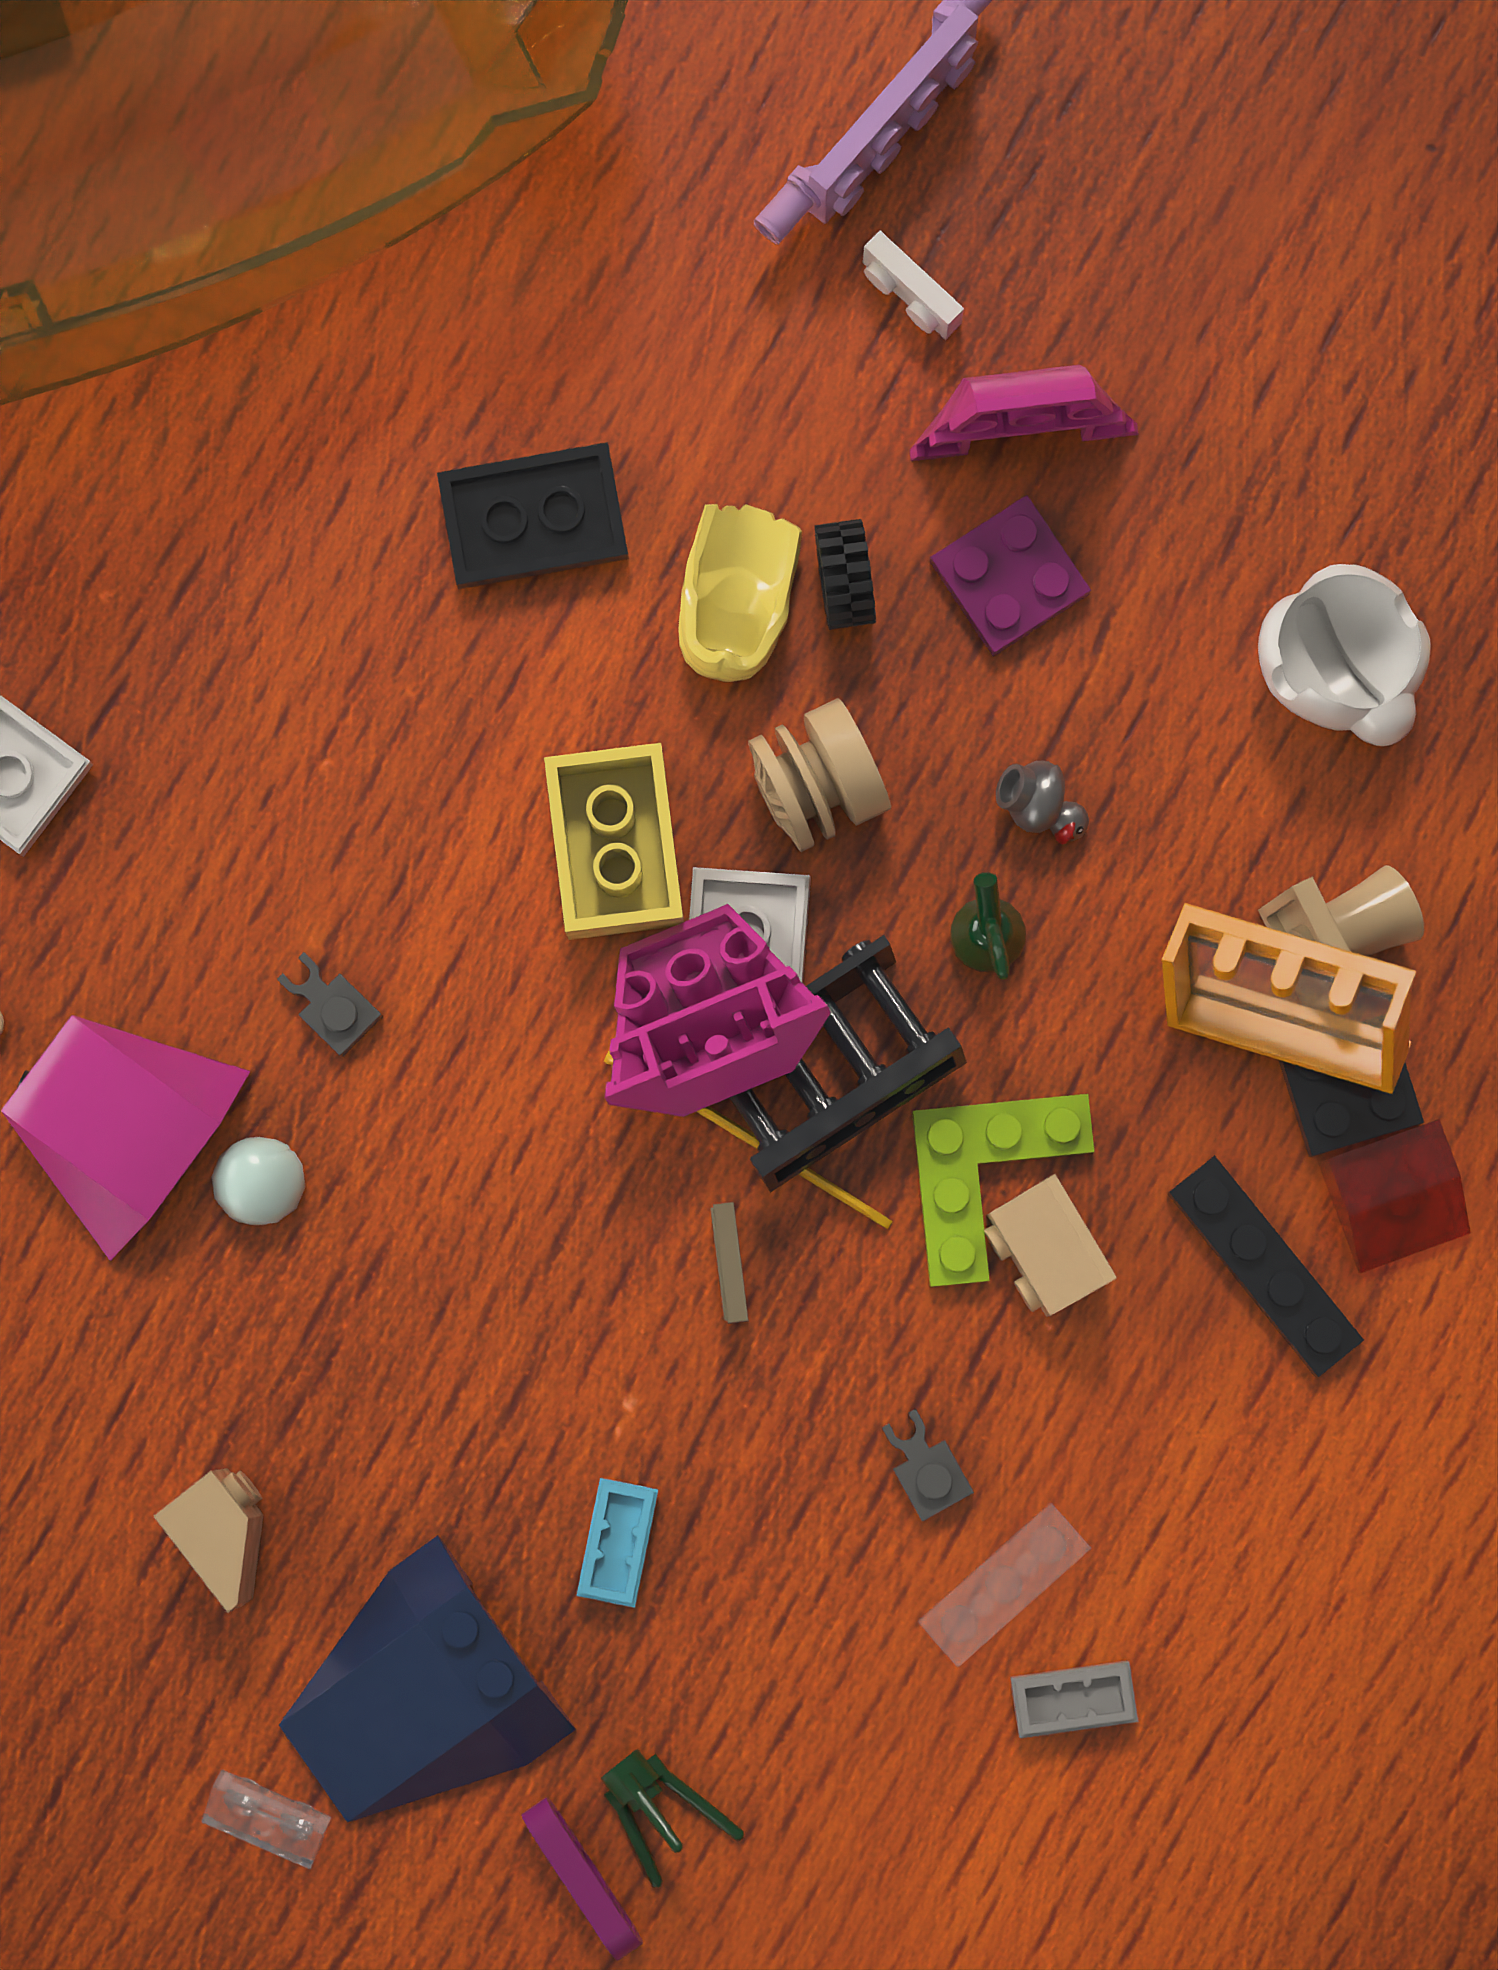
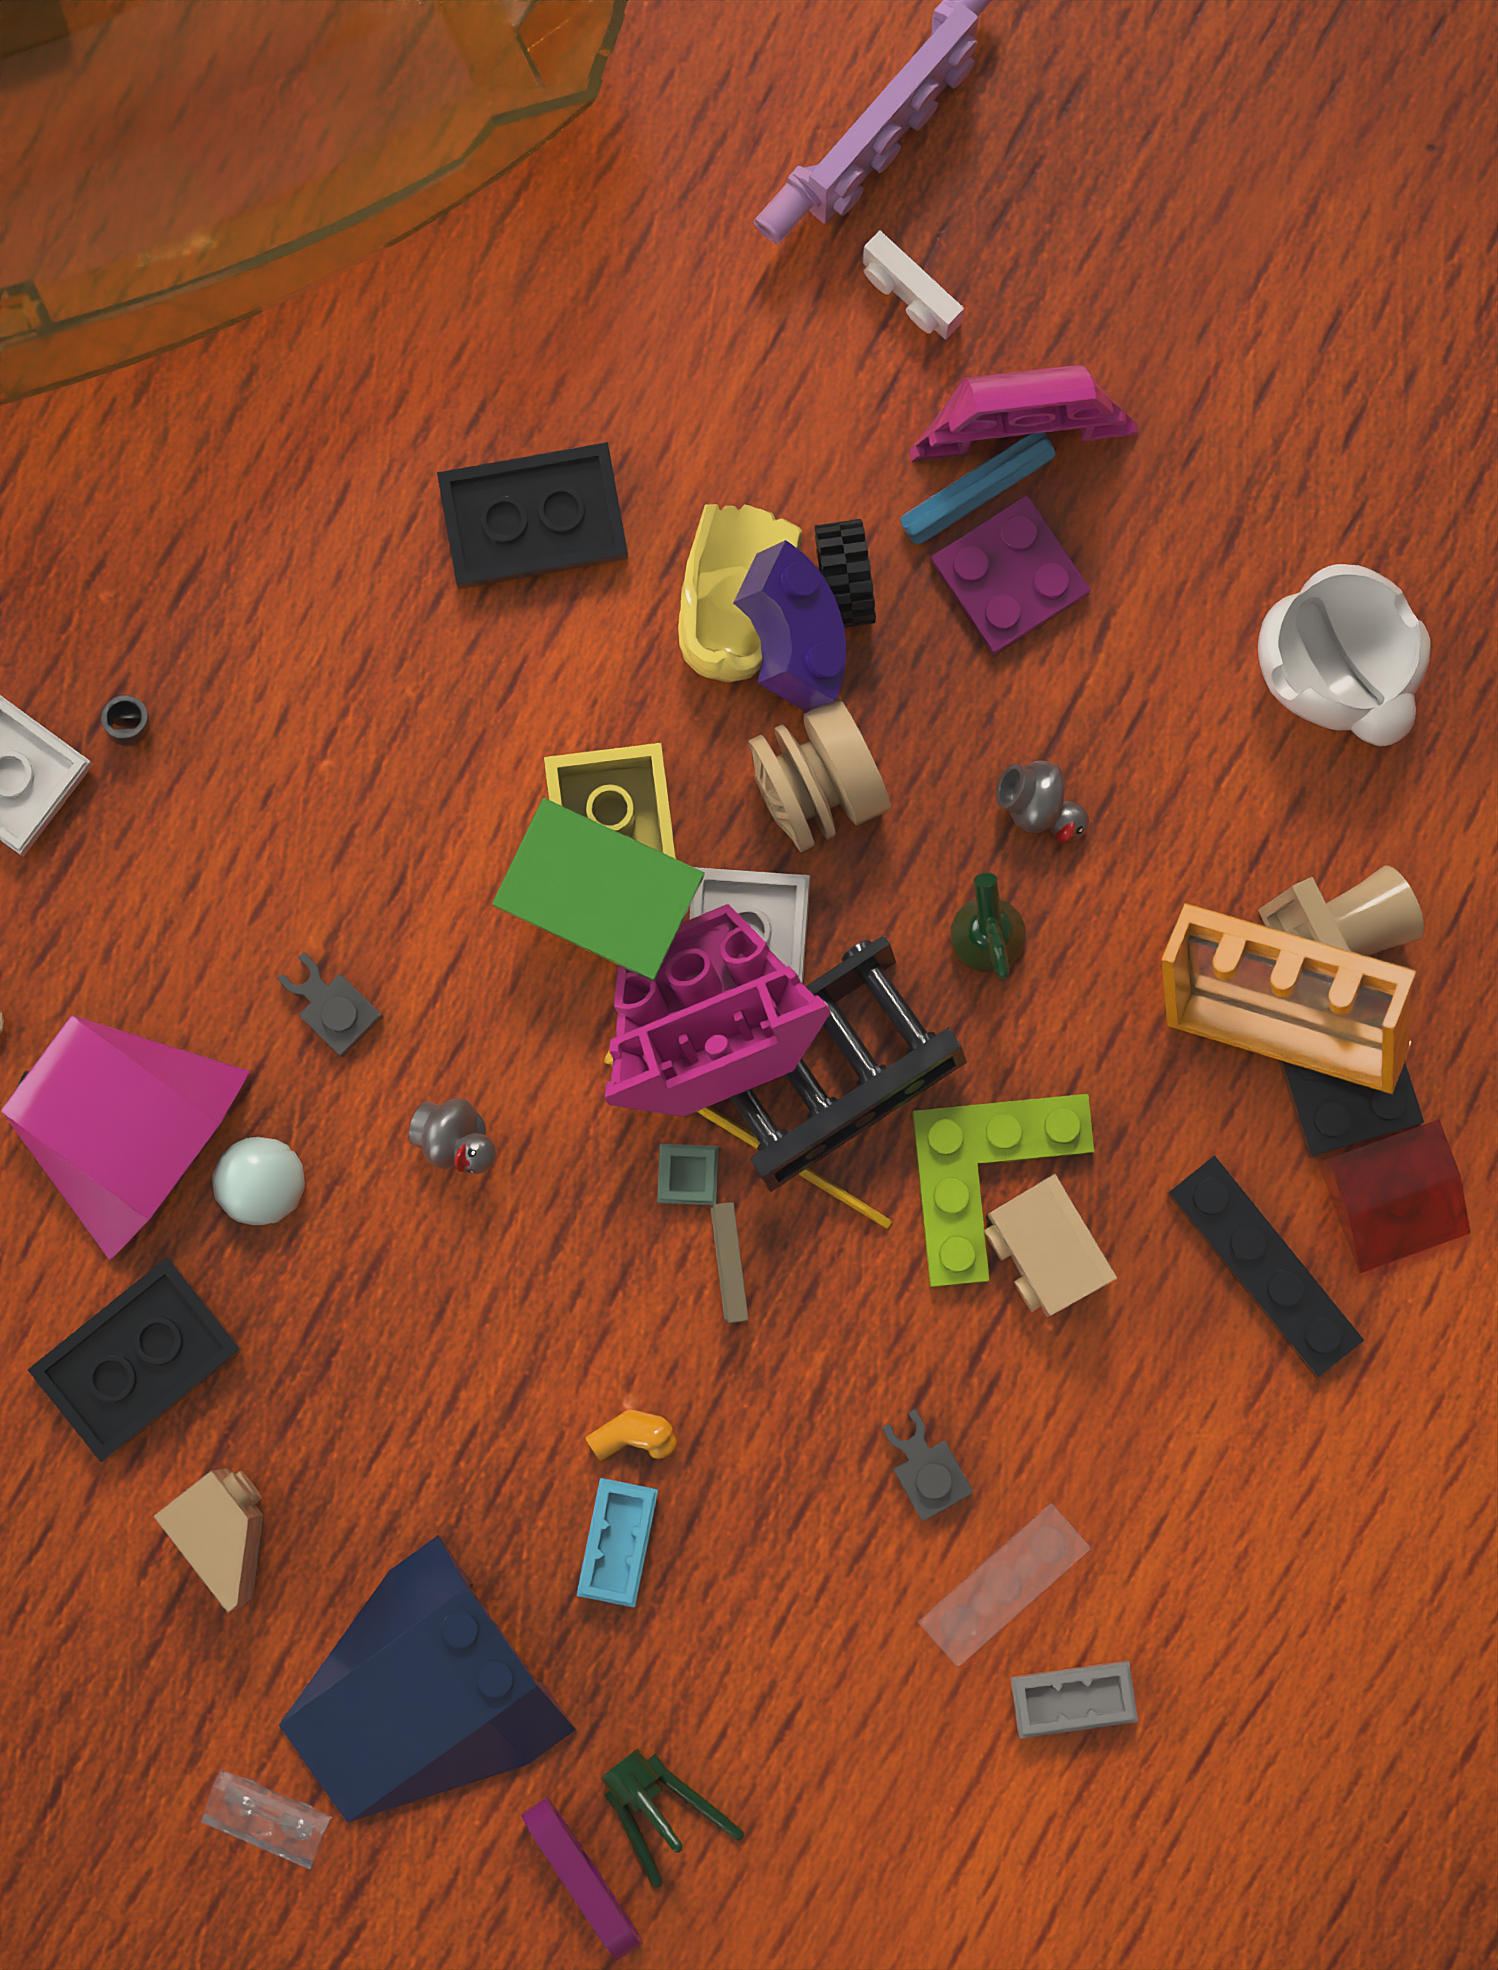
none -> black plate [28,1257,243,1462]
none -> hinge [101,695,150,747]
none -> flat silver animal [409,1098,496,1174]
none -> bright green tile [492,797,705,982]
none -> light orange arm [585,1410,677,1462]
none -> sand green tile [657,1144,719,1206]
none -> dark purple brick [733,540,846,712]
none -> dark azure axle [900,433,1055,545]

